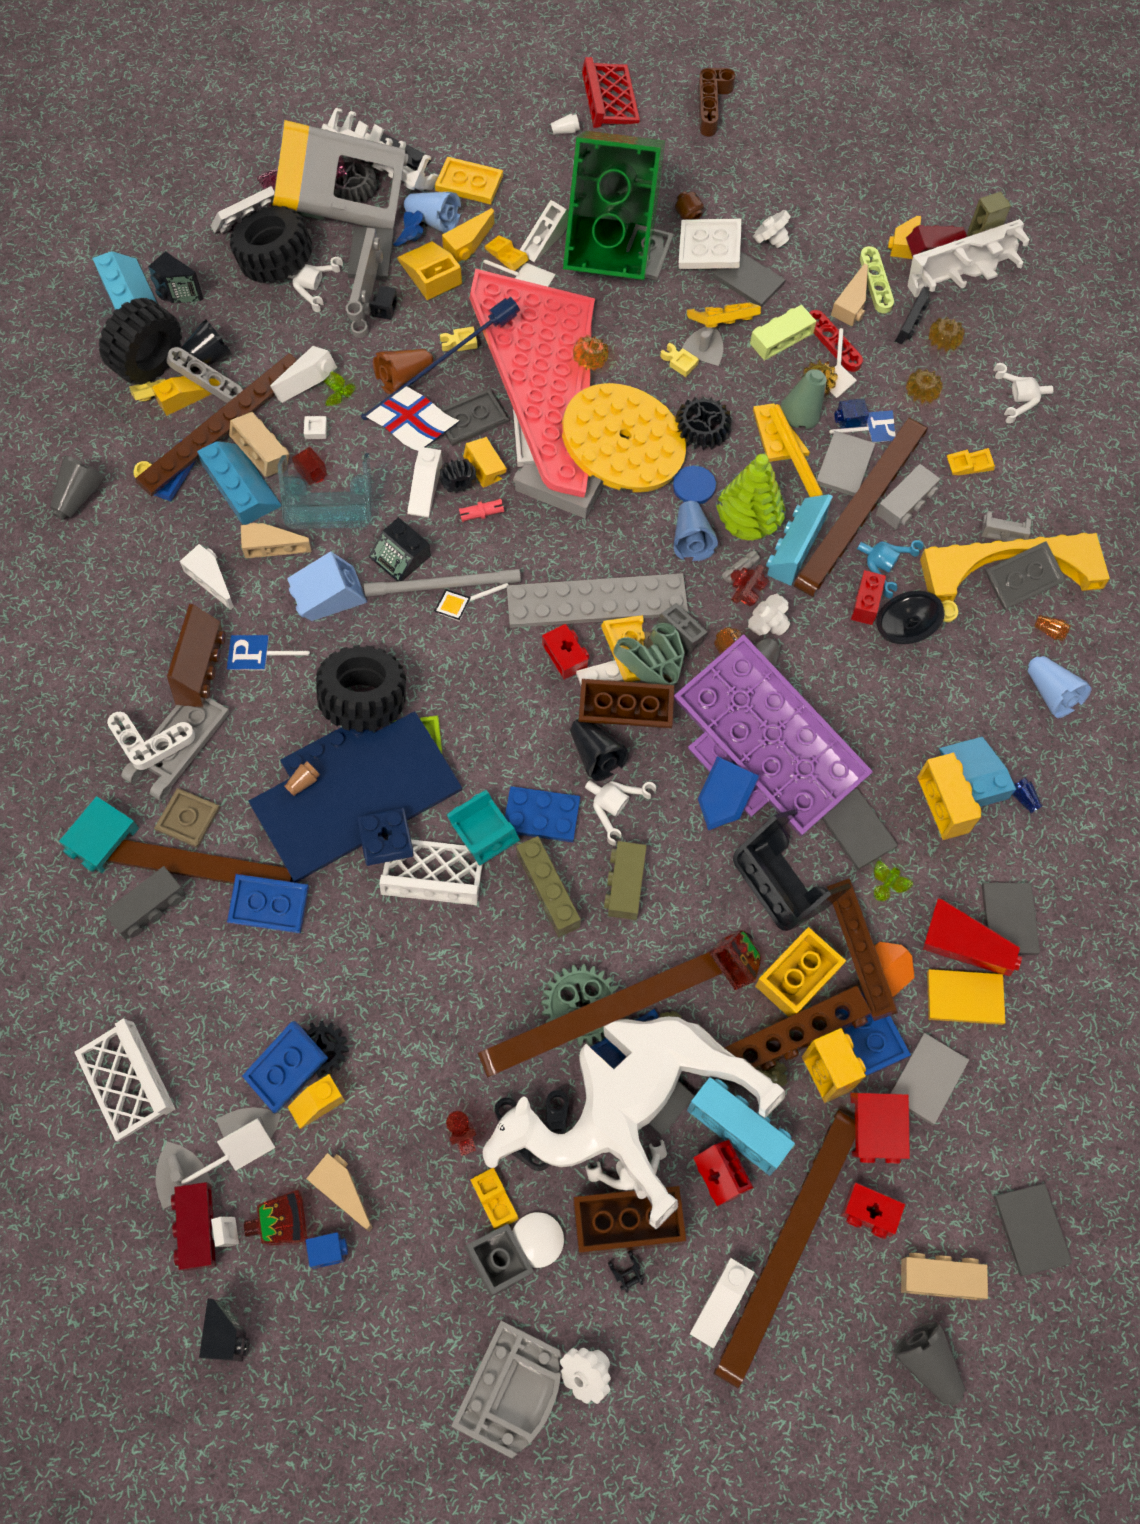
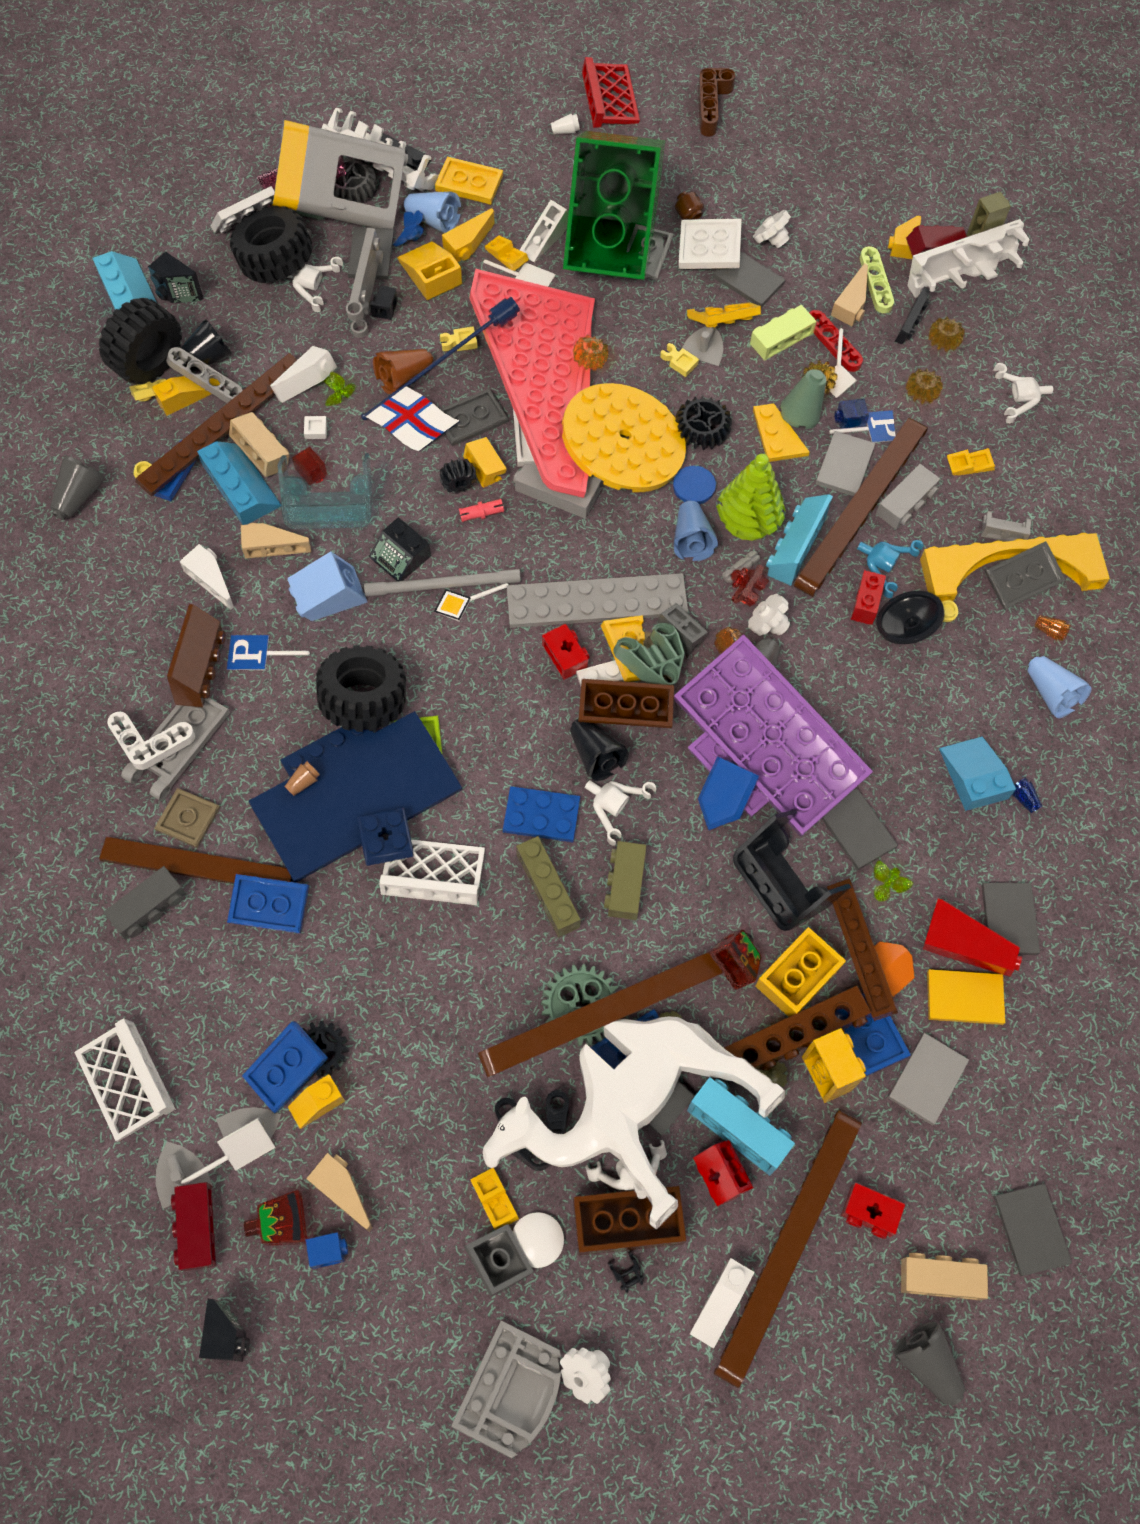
teal panel [59,796,139,873] -> none
white plate [211,1217,239,1247] -> none
white slope [407,447,442,518] -> none
clear red hips [446,1110,476,1156] -> none
teal panel [447,790,520,866] -> none
yellow axle [769,404,823,497] -> none
red panel [850,1093,910,1164] -> none
yellow brick [917,753,981,840] -> none

